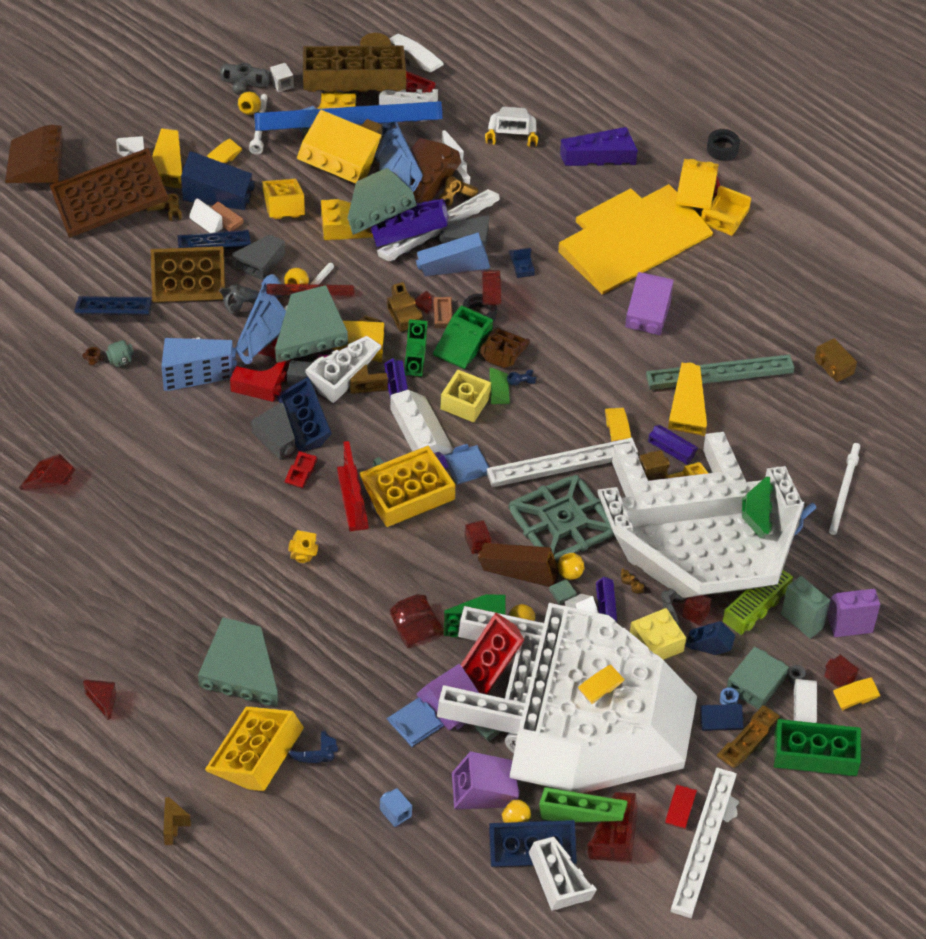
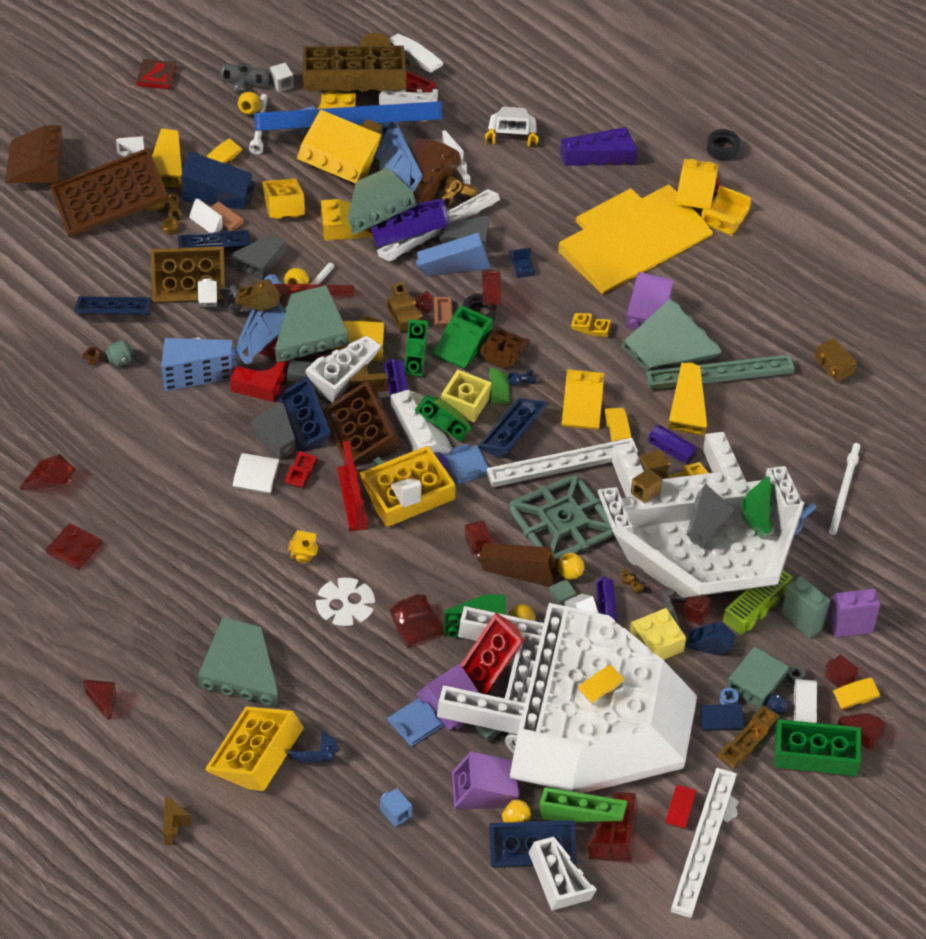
none -> clear red plate [46,523,102,571]
none -> tile [136,59,177,89]
none -> pearl gold tile [162,218,180,235]
none -> white brick [198,279,218,307]
none -> white slope [232,453,280,494]
none -> pearl gold slope [235,278,281,311]
none -> white piece [316,578,375,626]
none -> reddish brown slope [323,381,403,465]
none -> white slope [391,478,421,507]
none -> green slope [415,395,472,442]
none -> dark blue slope [478,398,549,458]
none -> yellow slope [562,369,604,430]
none -> yellow slope [571,313,612,338]
none -> sand green slope [621,299,721,372]
none -> pearl gold brick [631,469,663,503]
none -> dark grey slope [686,484,735,547]
none -> dark blue piece [766,694,789,715]
none -> clear red slope [837,713,886,751]

